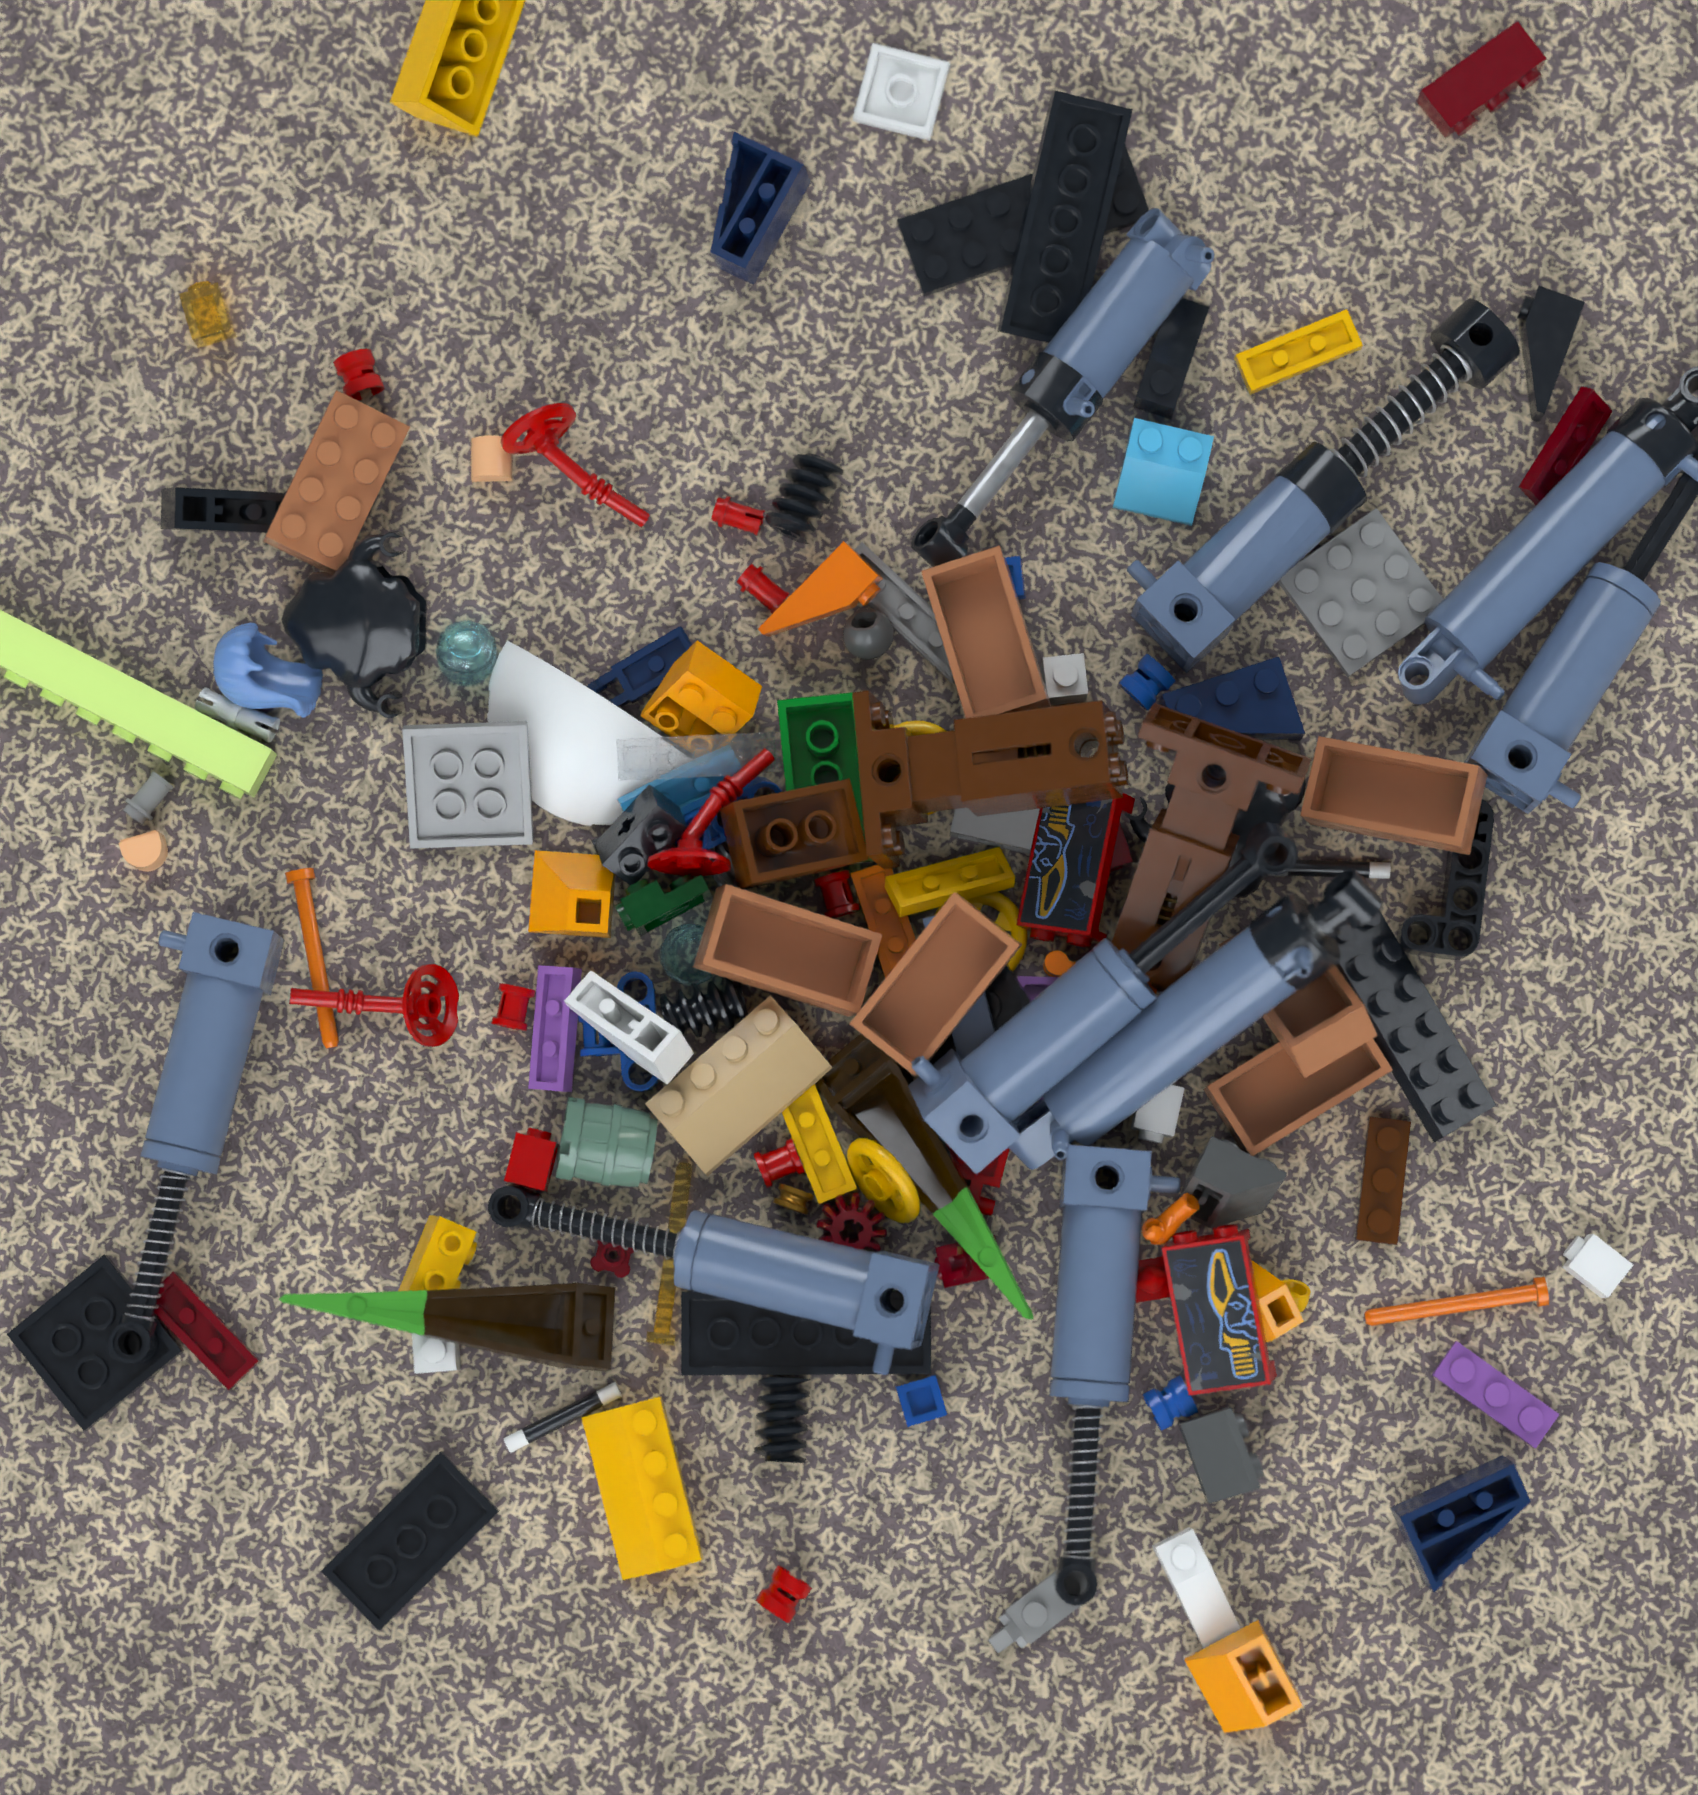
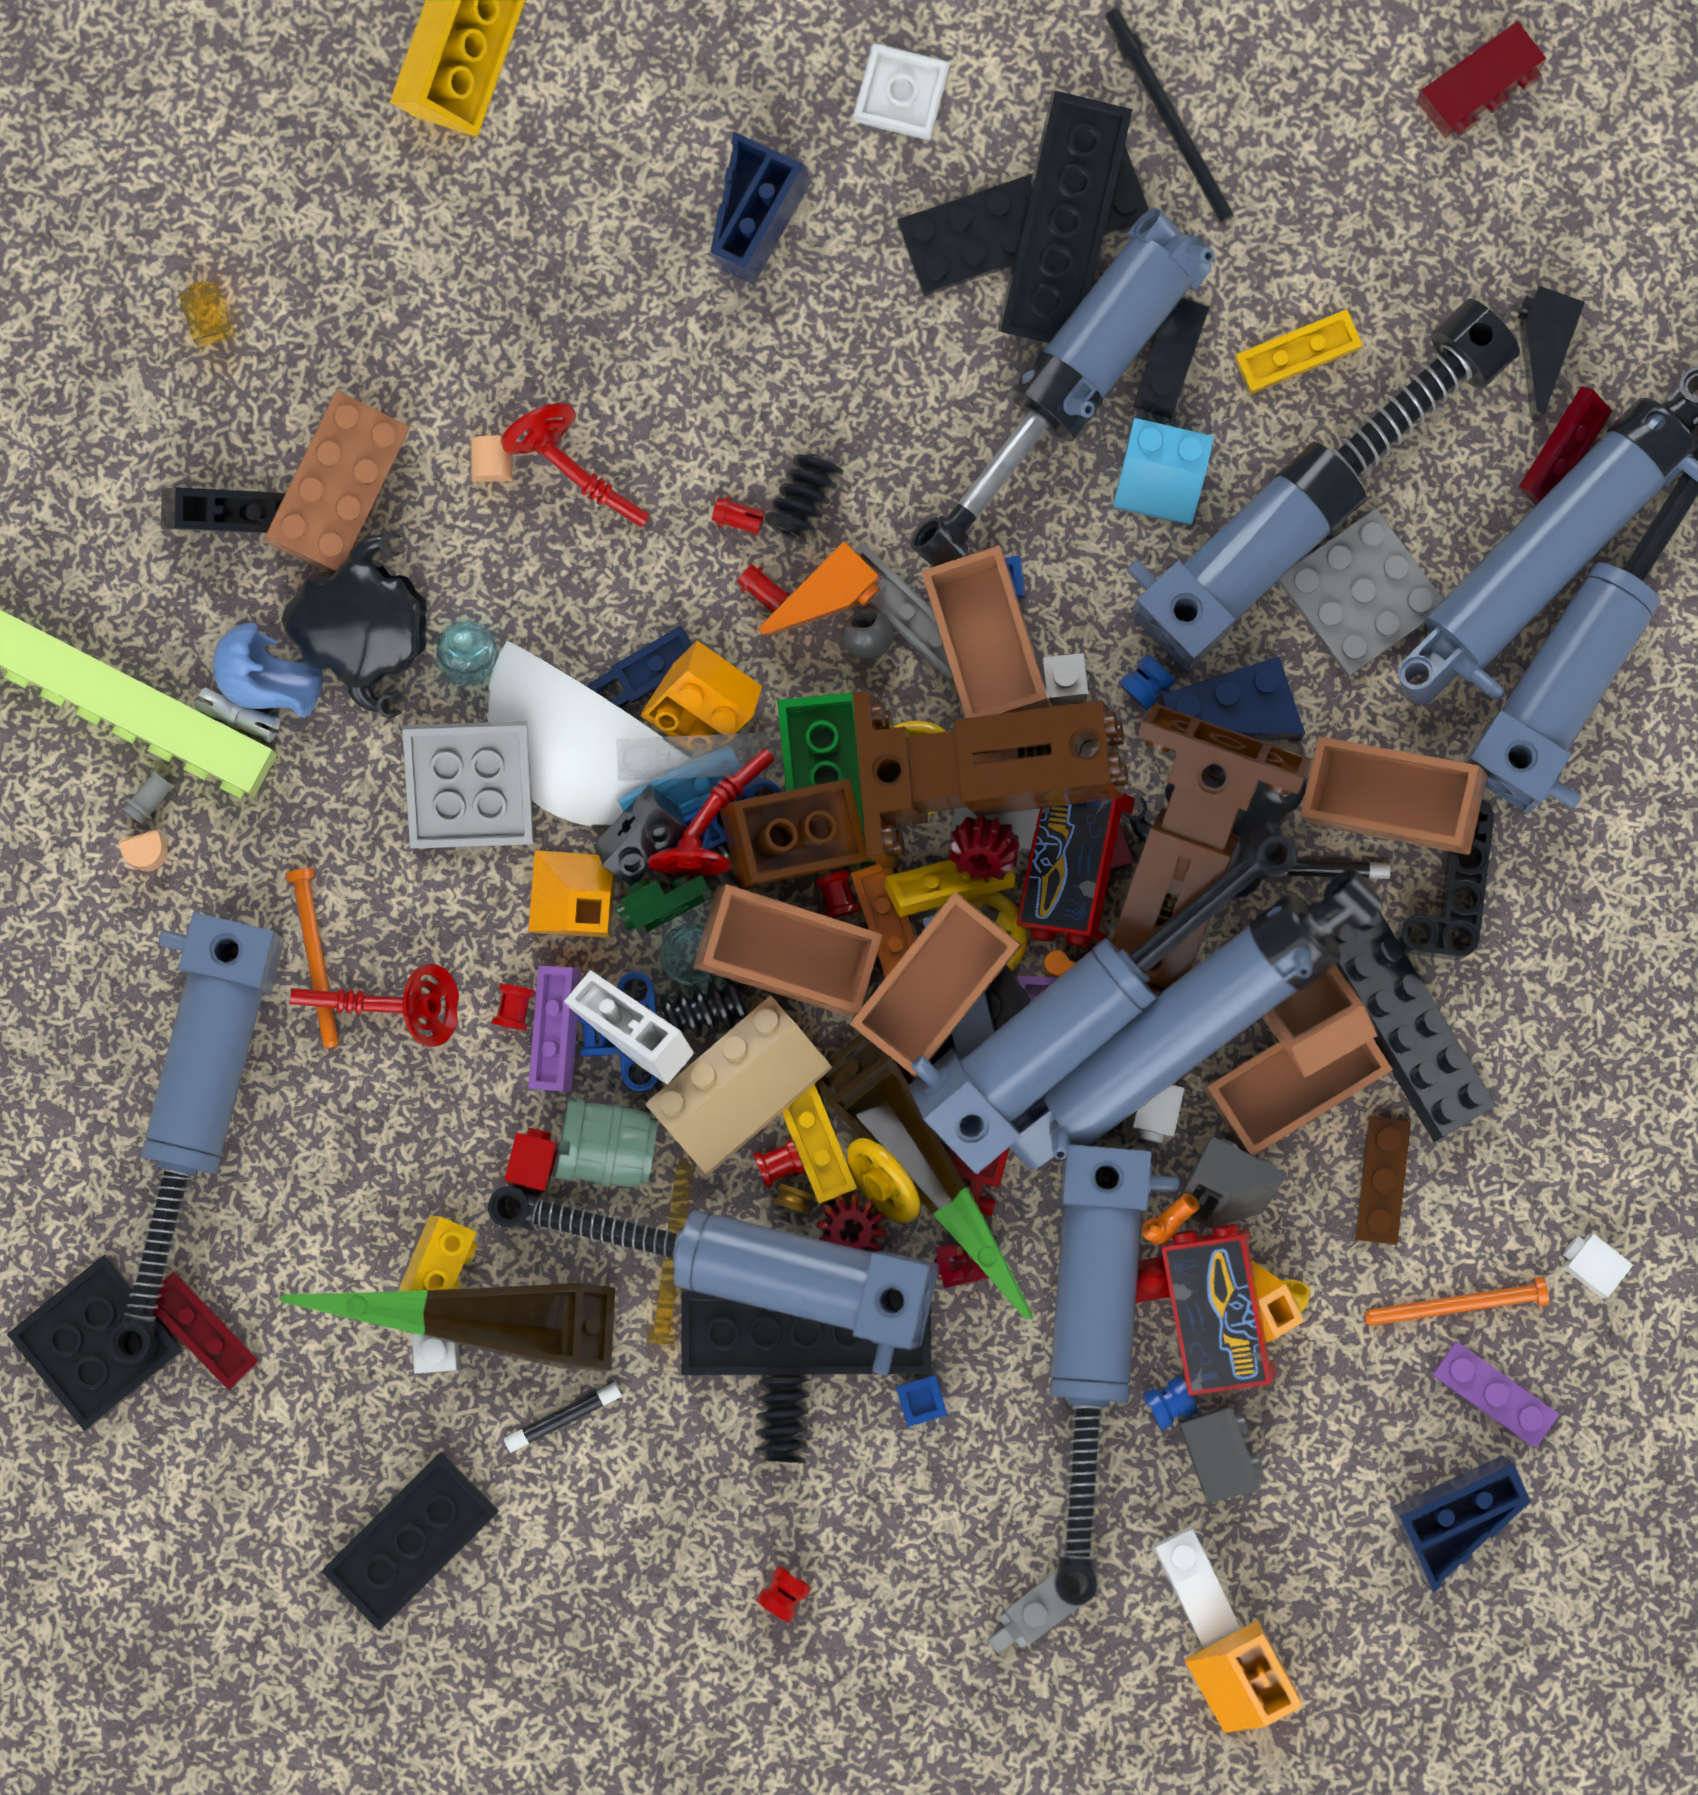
red wheel [333,348,385,401] -> none
yellow slope [581,1396,703,1580] -> none
dark red plate [590,1240,636,1278] -> none
none -> dark red gear [949,813,1020,883]
none -> black bar [1105,8,1234,223]

